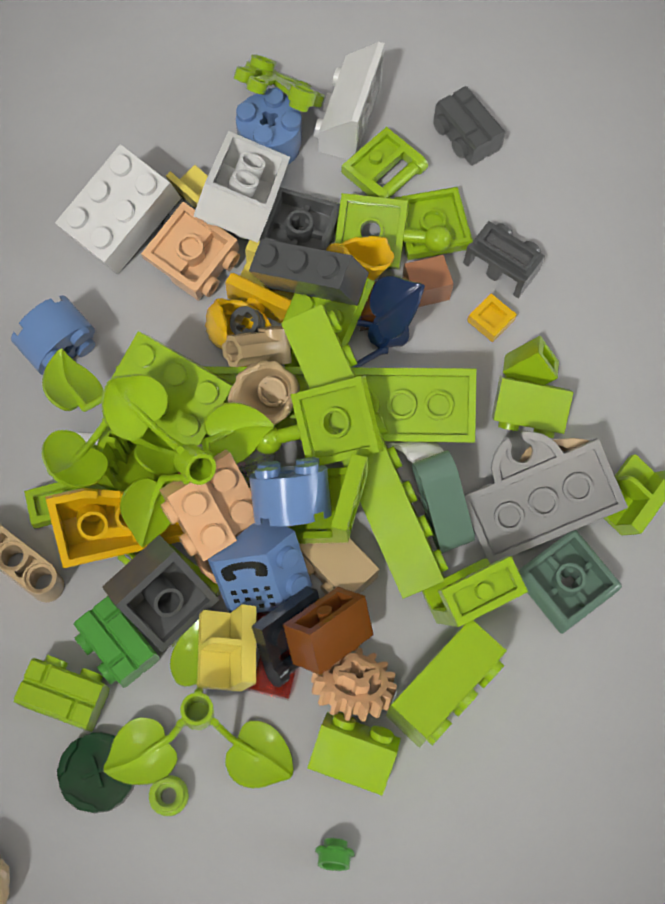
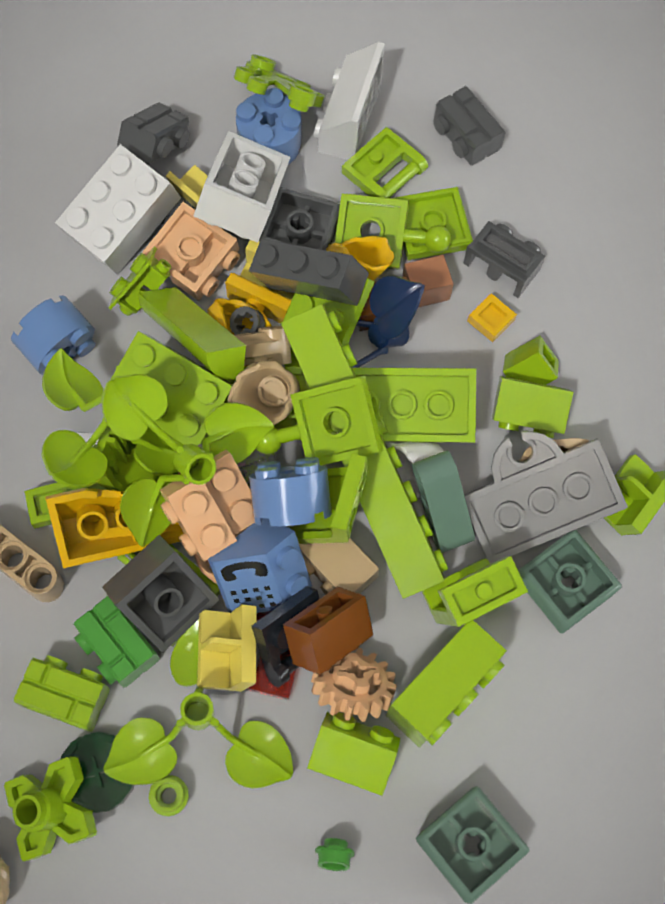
none -> lime plant [4,757,97,862]
none -> lime hinge [108,246,172,316]
none -> dark grey brick [117,102,189,164]
none -> lime brick [138,287,246,380]
none -> sand green brick [416,786,529,904]

